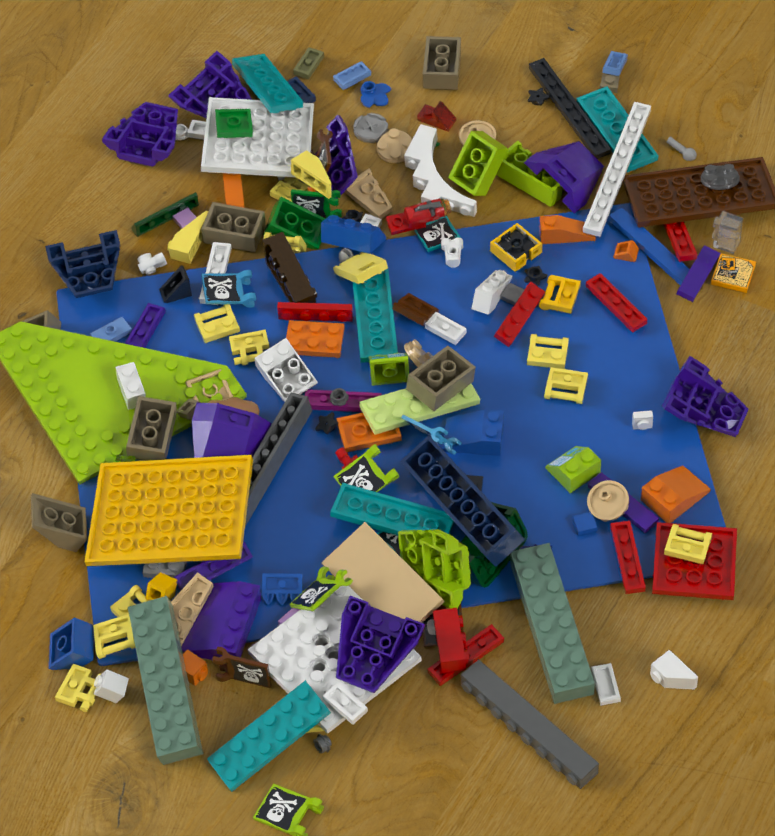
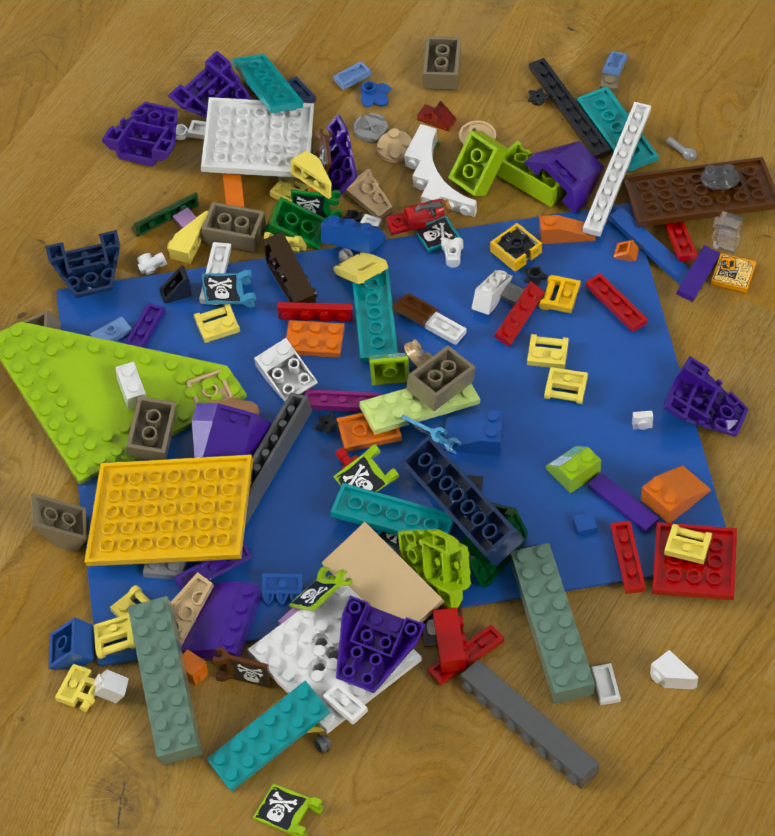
yellow brick [145,572,177,601] -> none
dark tan plate [177,399,200,420] -> none
green plate [215,109,253,138] -> none
light yellow plate [229,329,269,366] -> none
olive plate [293,47,324,80] -> none
dark grey plate [330,388,349,406] -> none
tan piece [587,480,629,522] -> none

